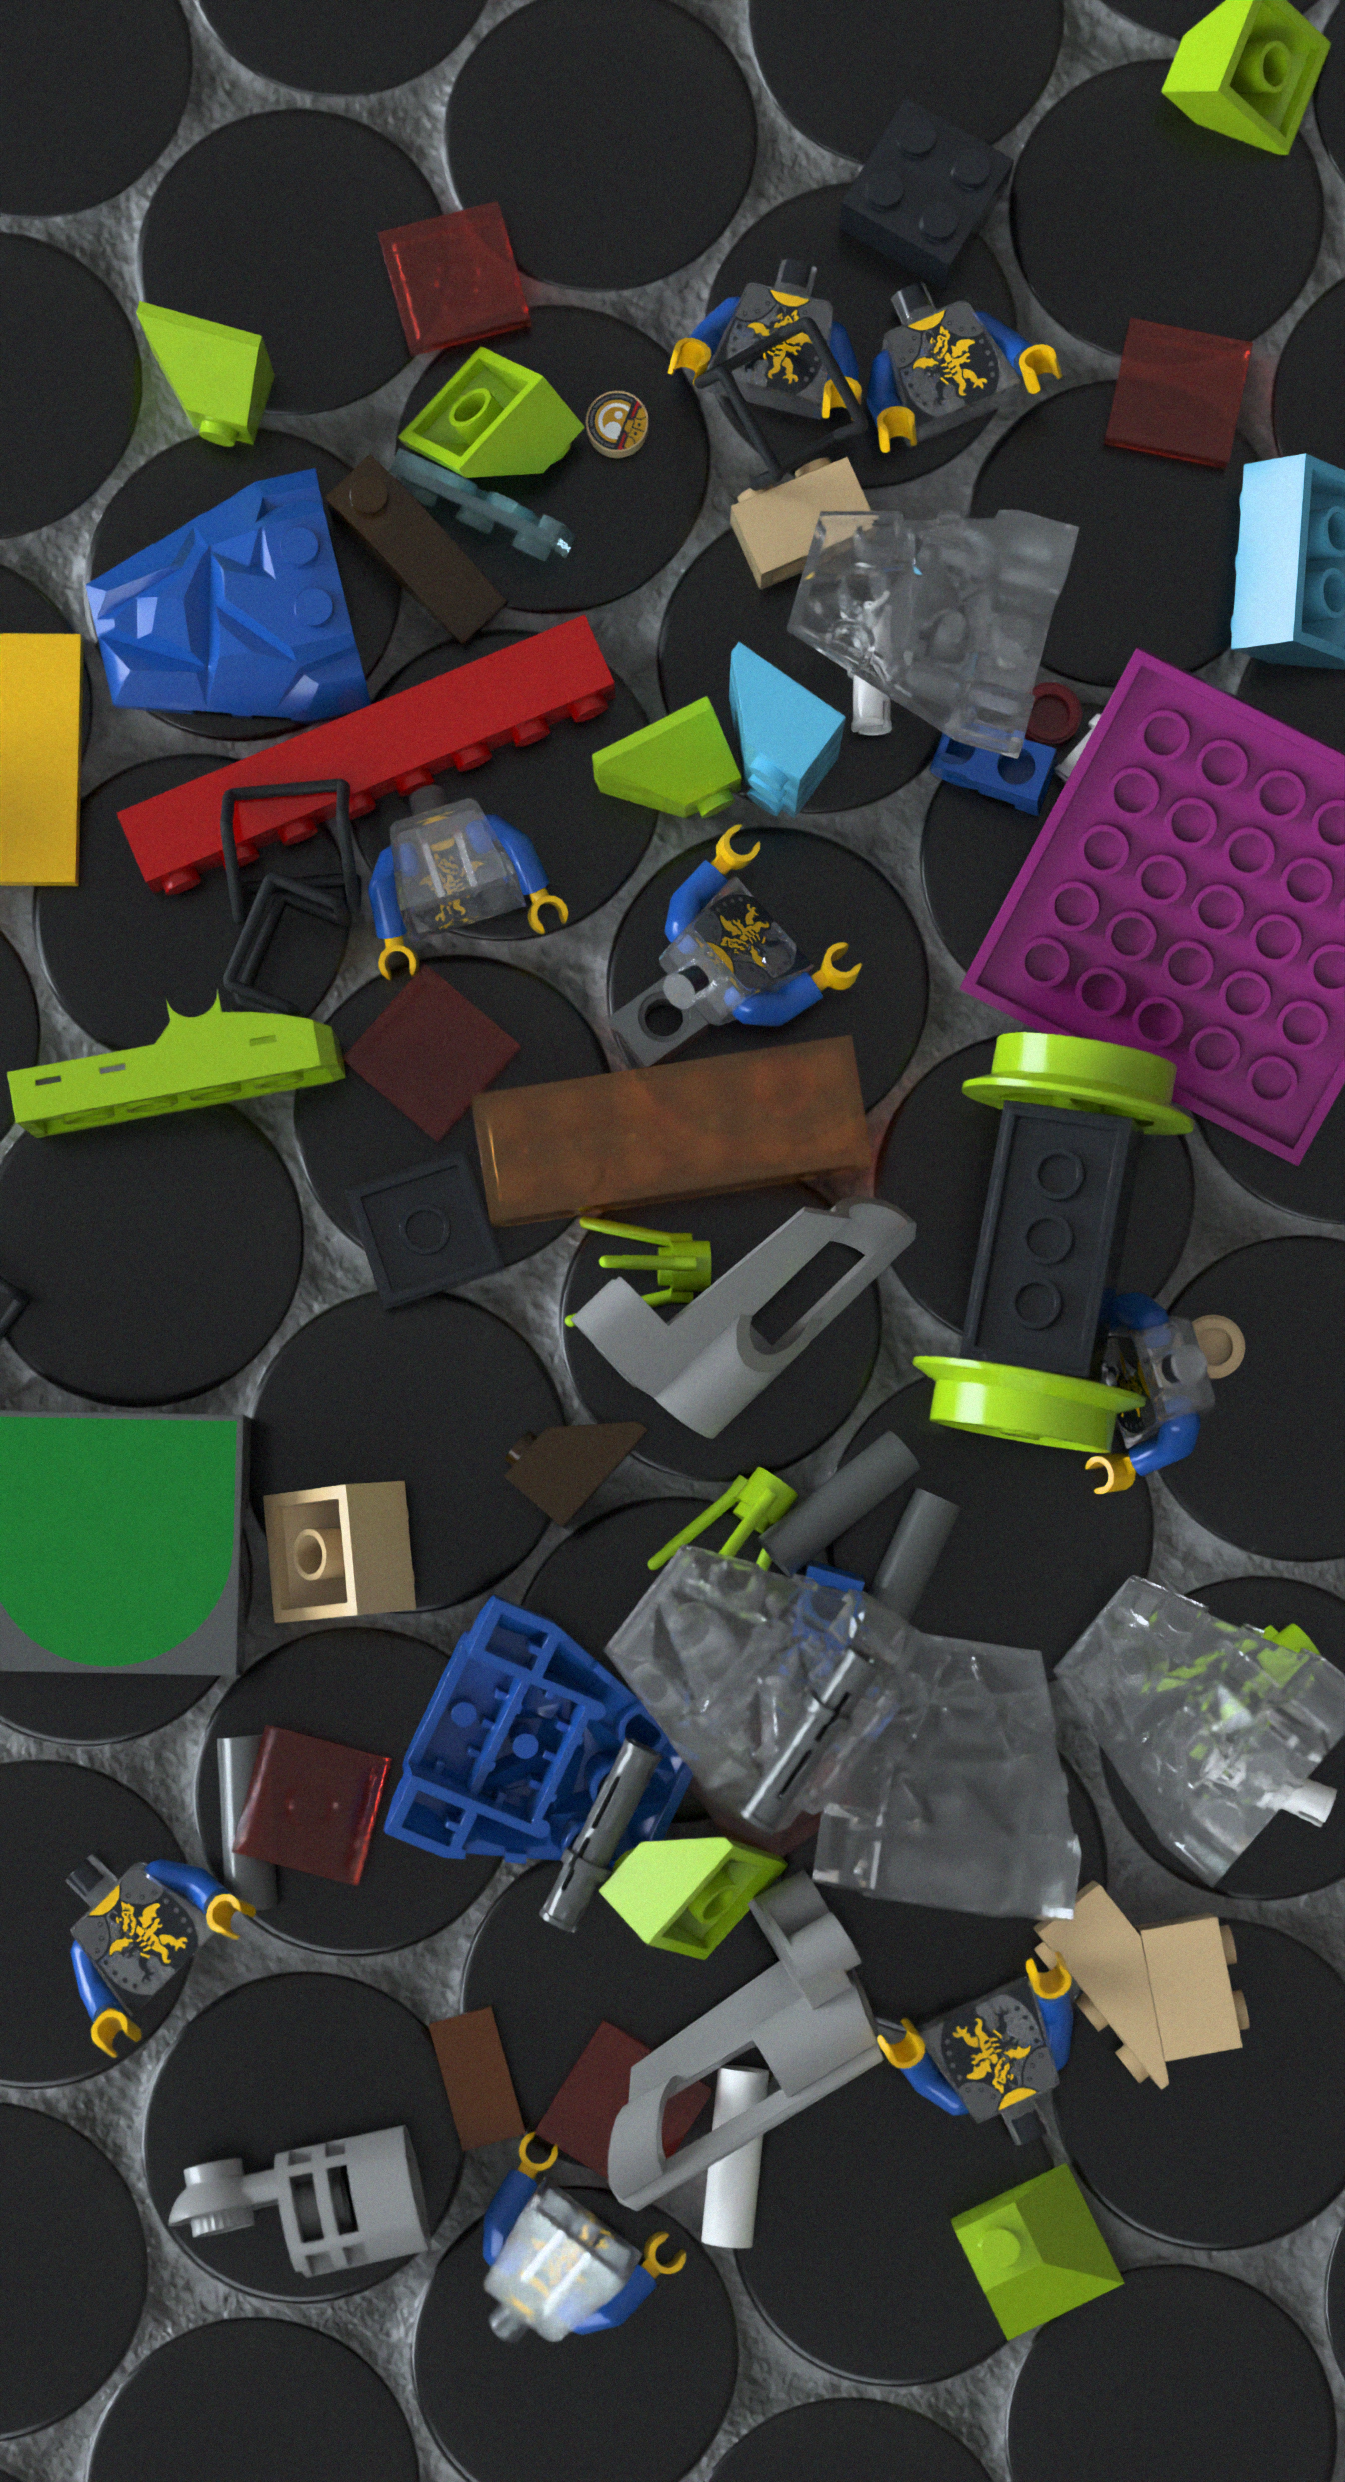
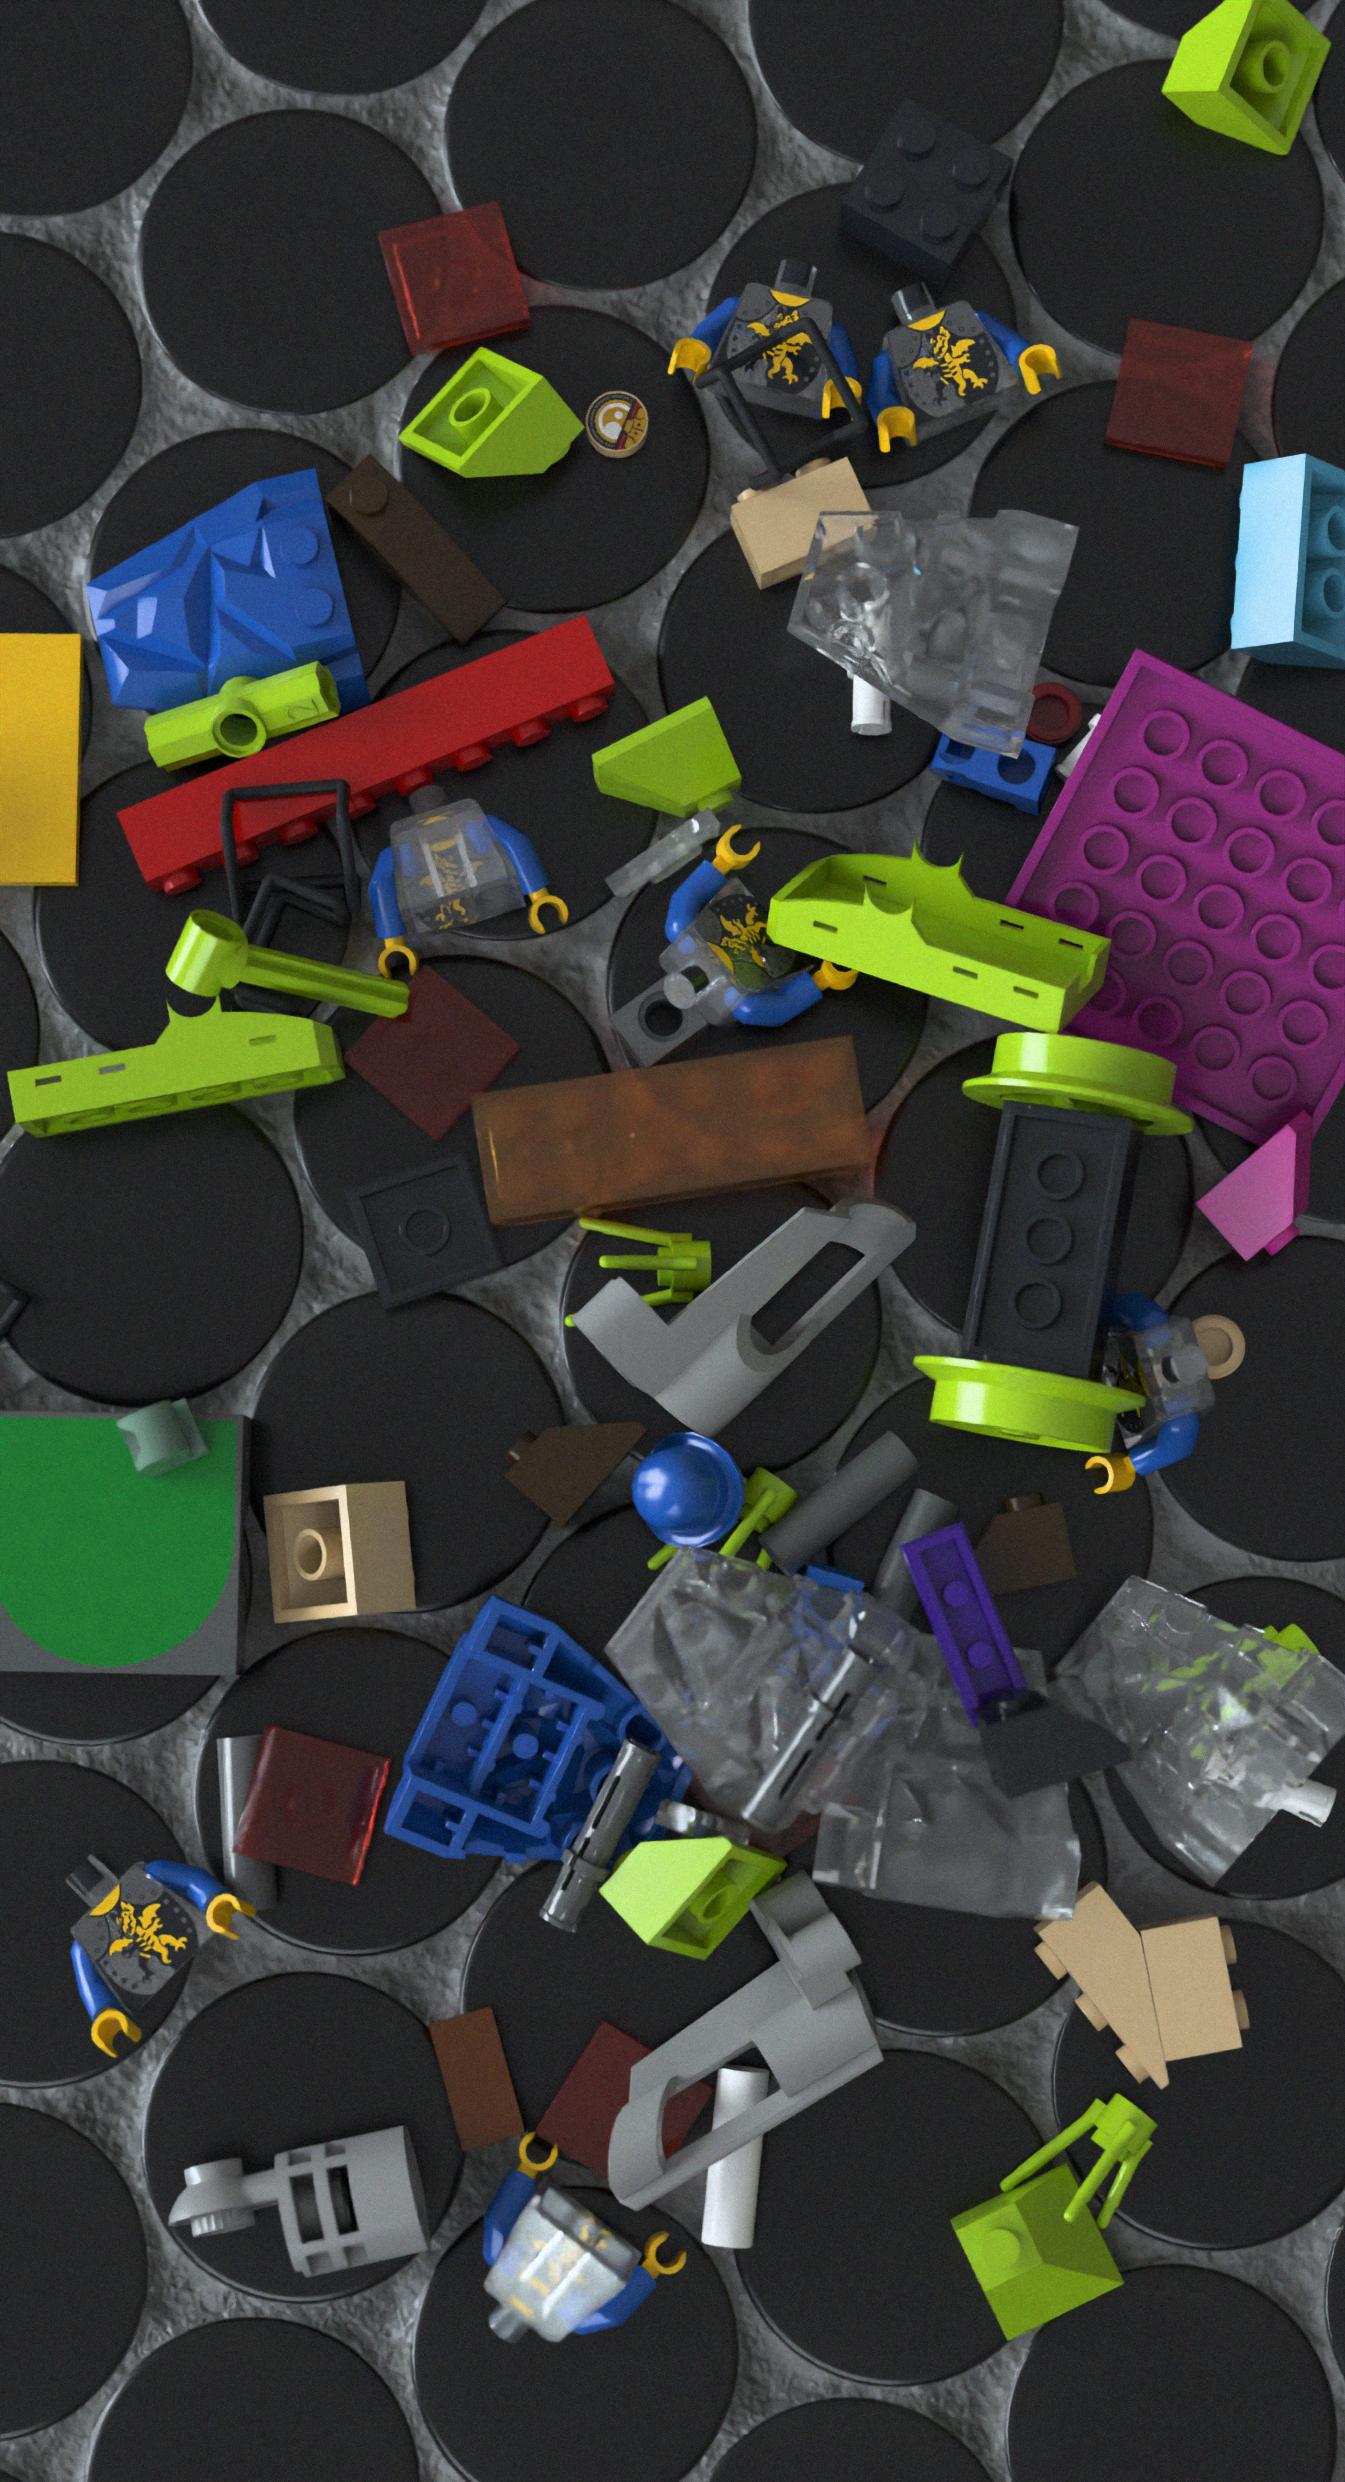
lime slope [136,301,275,447] -> none
clear light blue wing [389,448,576,562] -> none
medium azure slope [729,642,846,818] -> none
torso [877,1951,1074,2145] -> none
none -> sand green leg [116,1398,211,1479]
none -> lime piece [144,661,341,772]
none -> lime axle [166,909,410,1018]
none -> clear tile [604,806,721,898]
none -> blue hat [632,1432,745,1549]
none -> clear tile [654,1798,752,1845]
none -> lime piece [766,836,1112,1035]
none -> dark purple tile [899,1521,1030,1728]
none -> dark brown slope [973,1492,1078,1596]
none -> black slope [973,1688,1133,1800]
none -> lime plant [1000,2093,1158,2229]
none -> dark pink slope [1195,1109,1312,1262]

